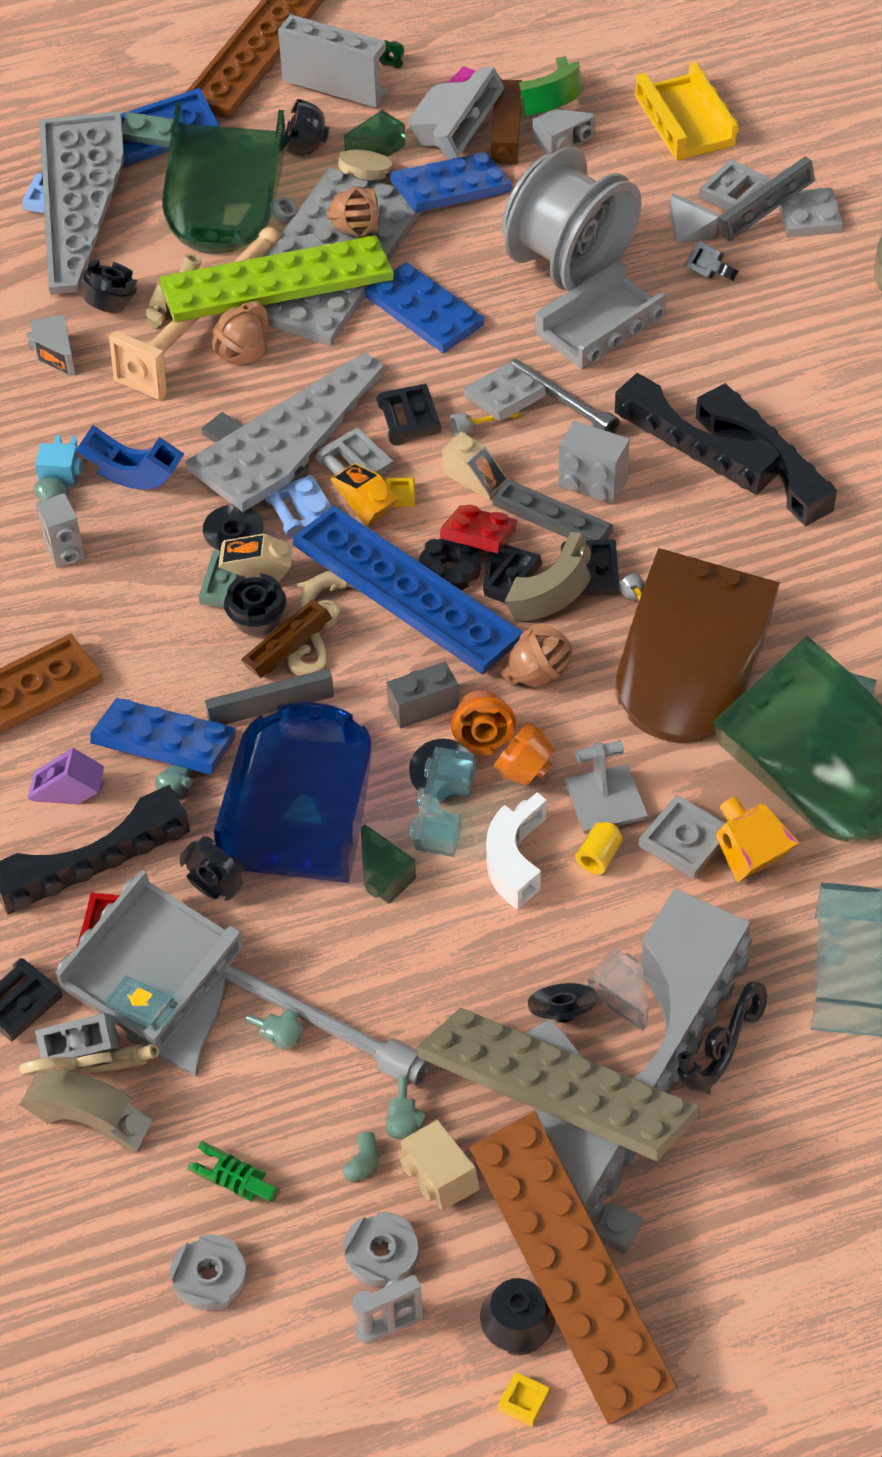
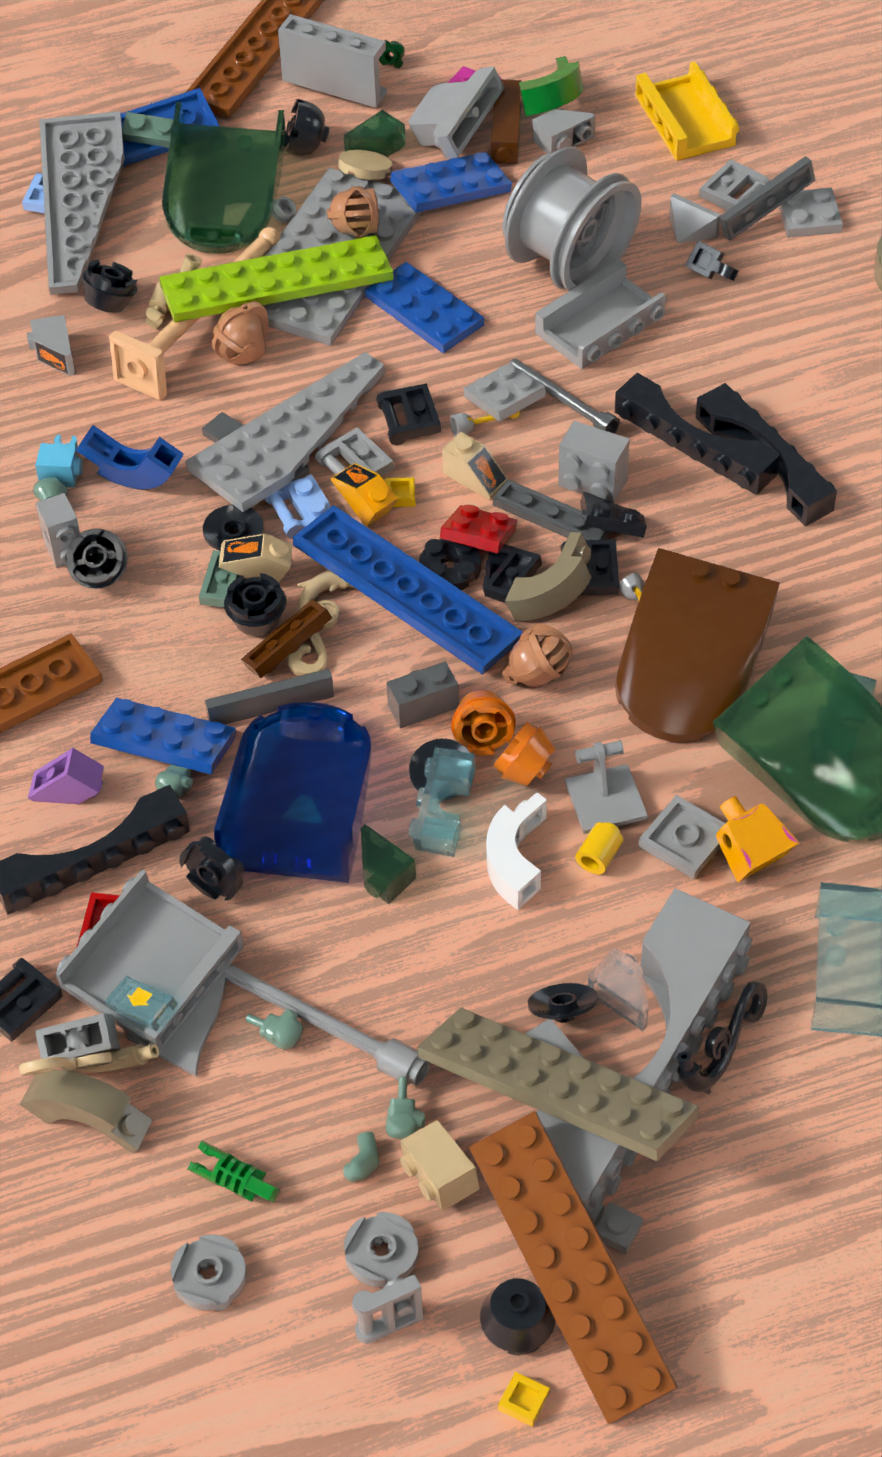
none -> black cone [66,529,128,589]
none -> black wing [580,492,647,538]

